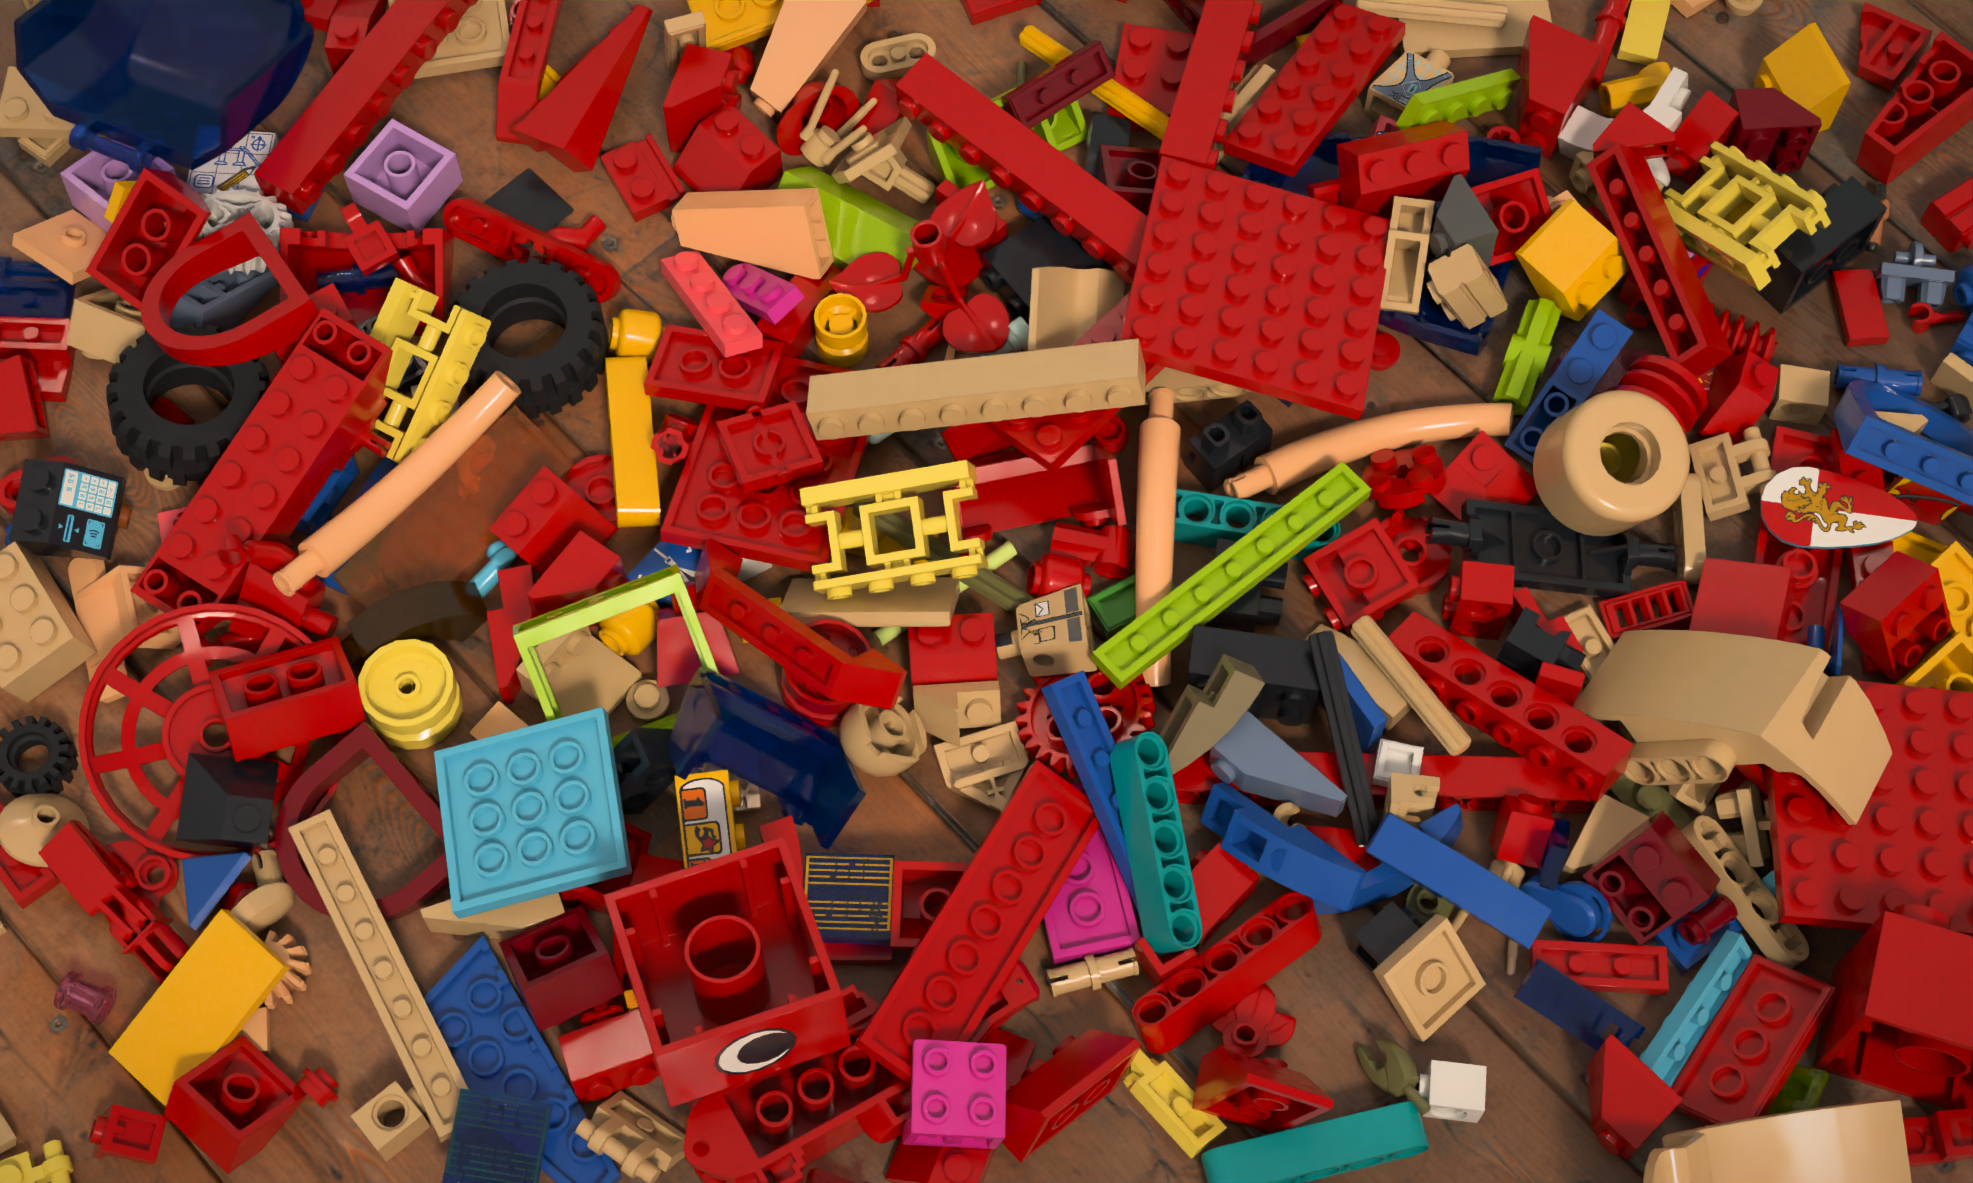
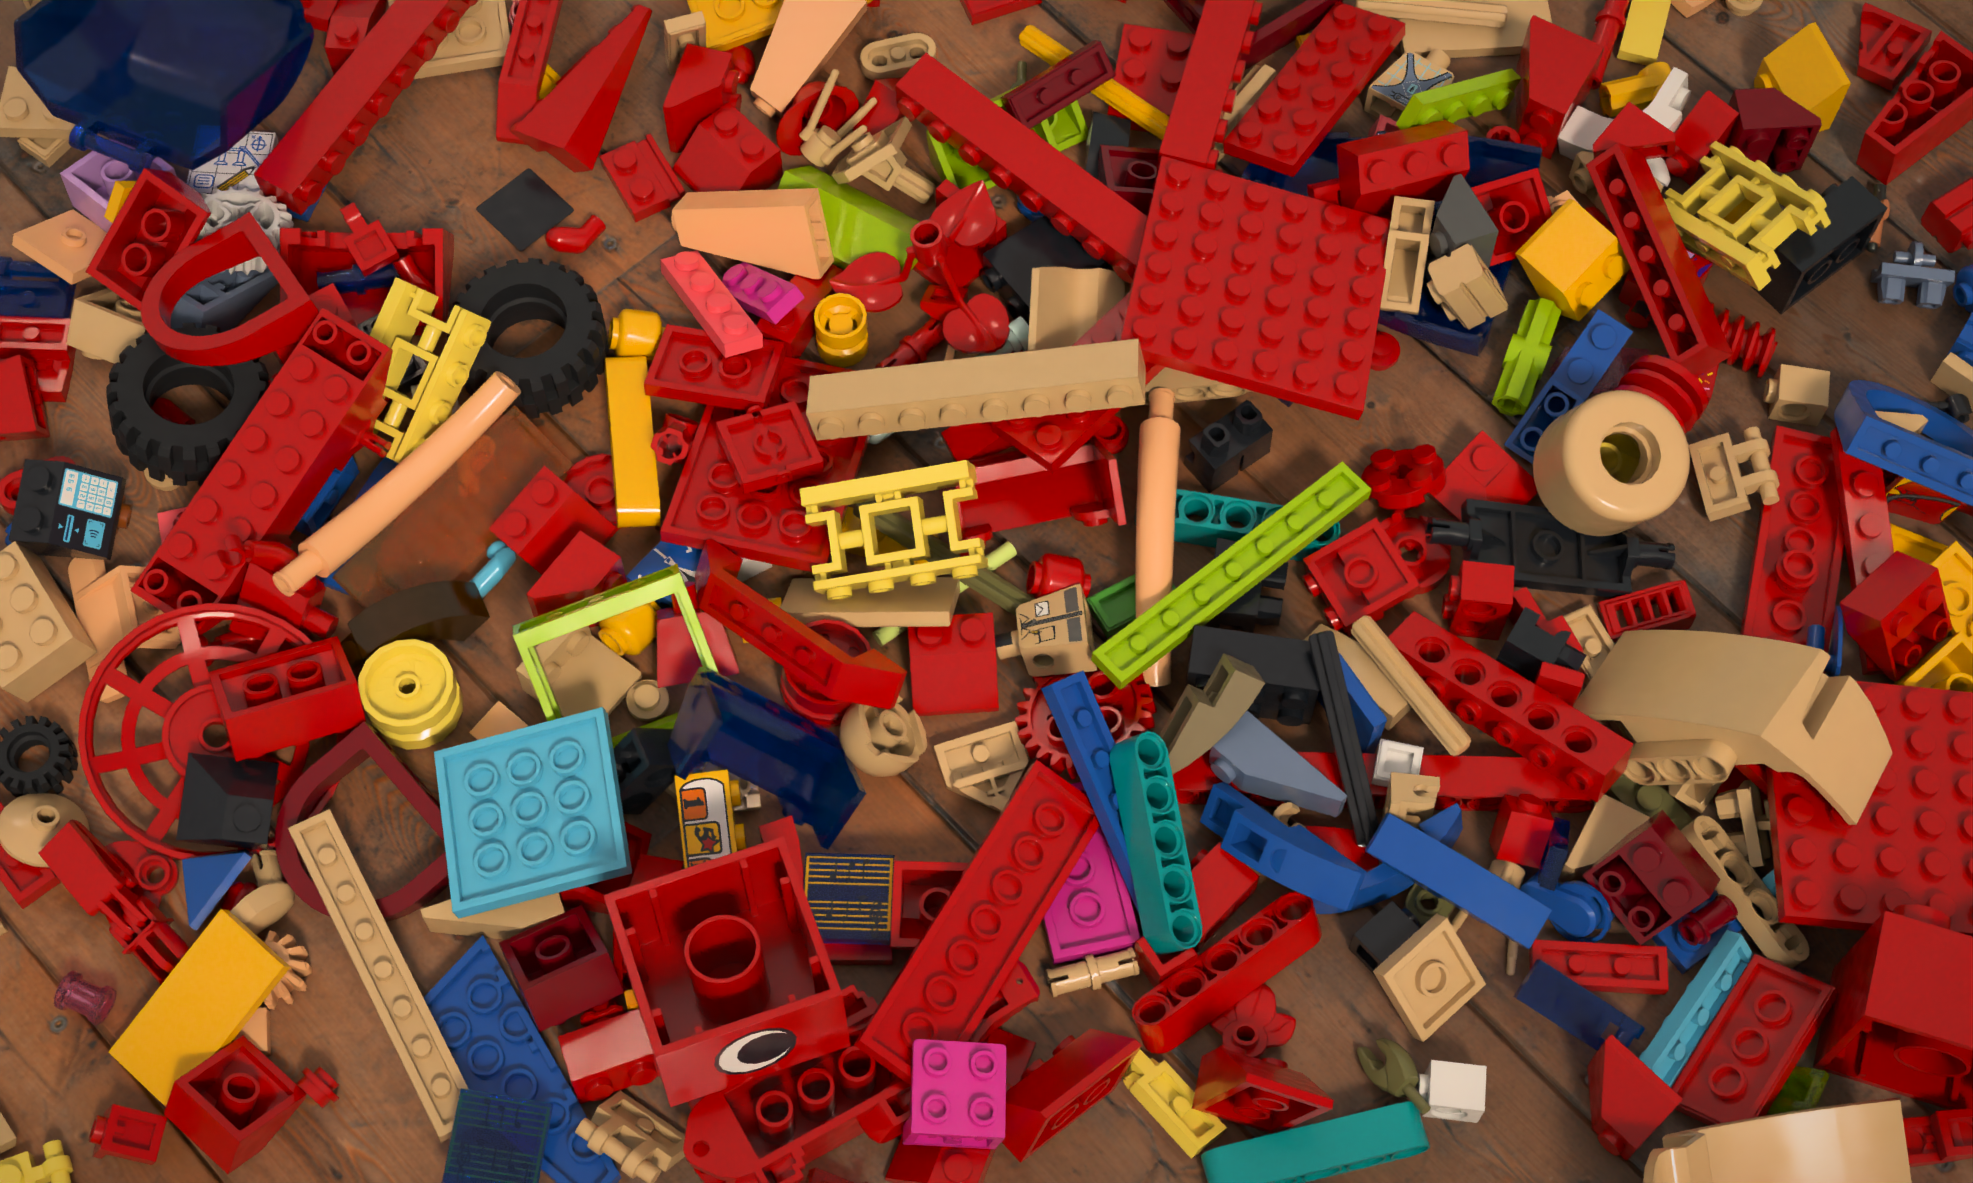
lavender brick [343,119,463,233] -> none
tan brick [350,1080,431,1162] -> none
red piece [443,197,621,303] -> none
red slope [486,564,537,705] -> none
tan slope [913,680,1001,746] -> none
red piece [1050,522,1136,580] -> none
light nougat animal [1224,403,1513,499] -> none
tan beam [1672,473,1706,585] -> none
red brick [1689,558,1795,641] -> none
red slope [1697,350,1780,445] -> none
shield [1760,467,1917,549] -> none
red tile [1829,268,1890,347] -> none
blue pin [1834,364,1923,397] -> none
red hand [1907,302,1964,334] -> none

